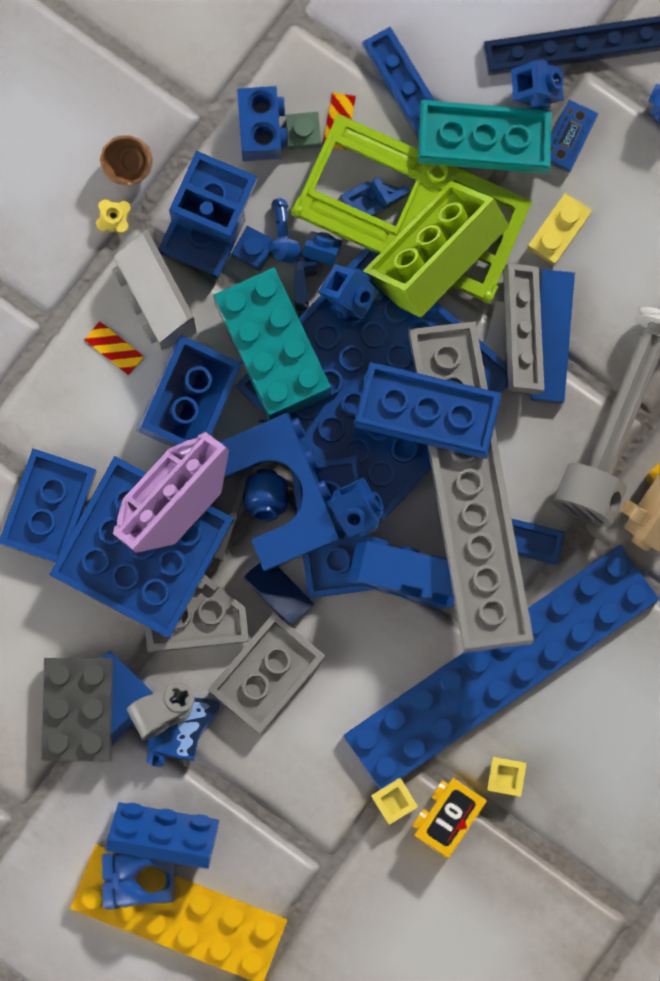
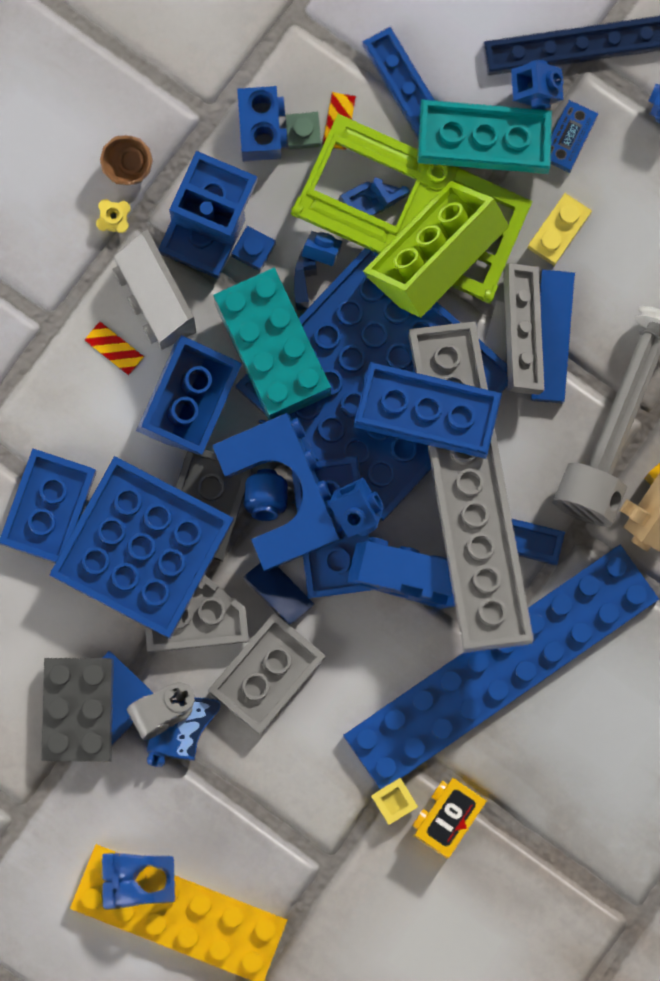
blue plate [105,802,219,869] -> none
lavender wedge [113,432,229,553] -> none
blue piece [268,198,300,264] -> none
blue brick [318,264,380,319] -> none
light yellow plate [486,757,527,797] -> none

